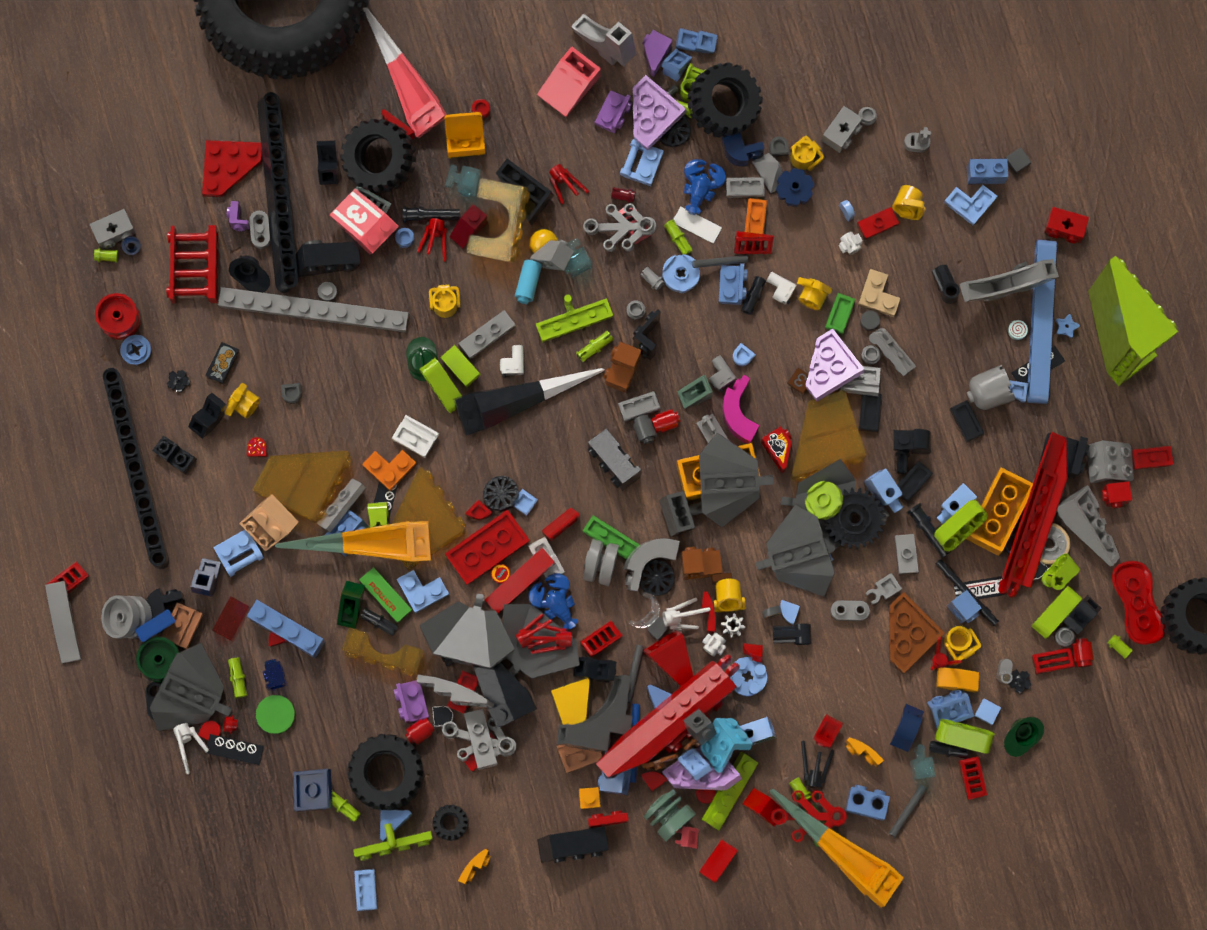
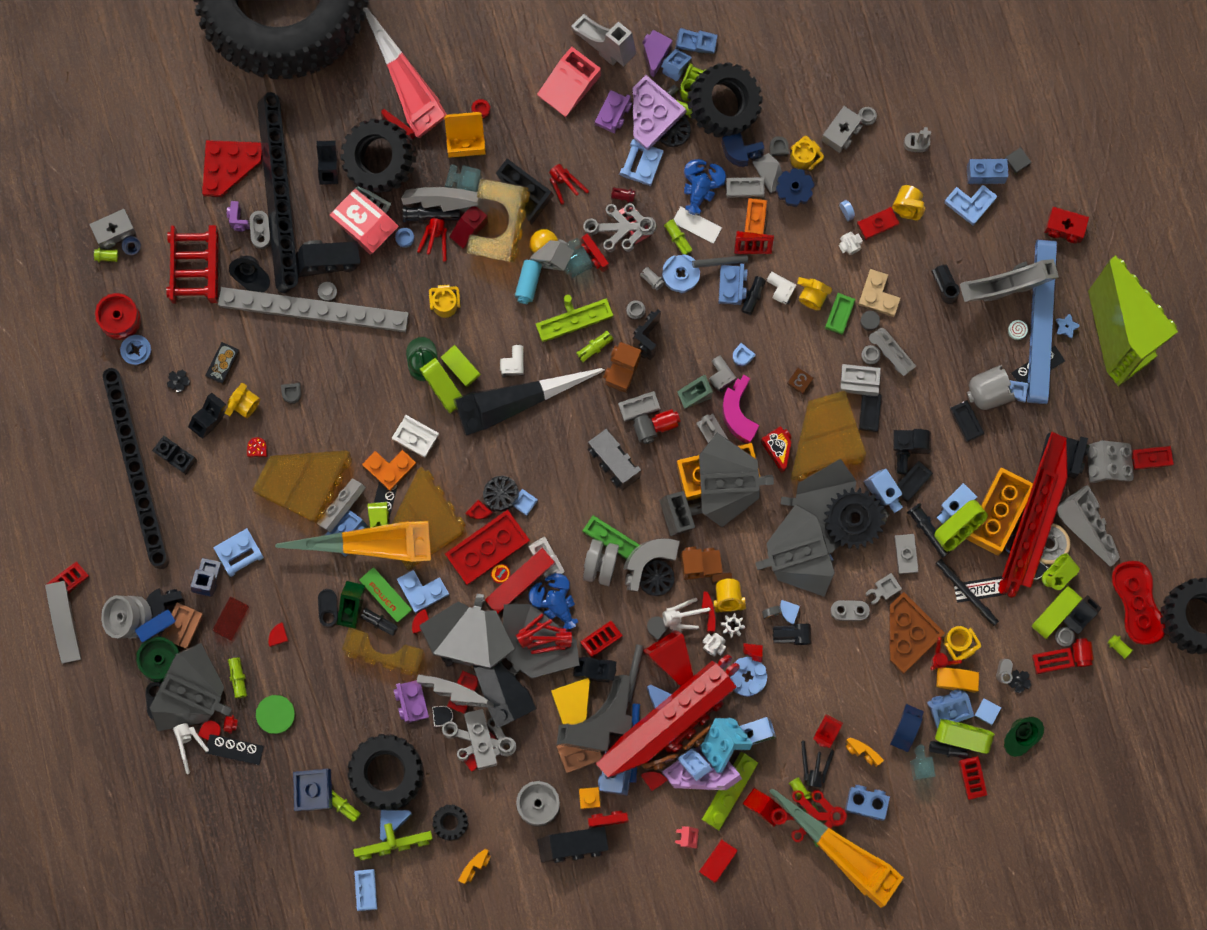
light nougat slope [239,494,298,551] -> none
medium blue arch [247,600,325,658] -> none
clear blue brick [263,659,287,691] -> none
red brick [405,718,435,745] -> none
light grey plate [459,310,516,359] -> none
red slope [542,508,580,541] -> none
clear helmet [629,592,660,628] -> none
sand green wheel [643,789,696,842] -> none
dark grey brick [683,709,717,745] -> none
red tile [696,789,716,804] -> none
lime tile [805,481,843,520] -> none
plate [806,329,865,402] -> none
dark grey bar [889,784,927,838] -> none
medium blue brick [946,590,981,623] -> none
red brick [1101,481,1132,509] -> none
none -> black piece [318,589,338,628]
none -> light grey slope [401,187,482,212]
none -> red tile [412,609,429,634]
none -> light grey wheel [516,781,560,827]
none -> red plate [580,233,609,273]

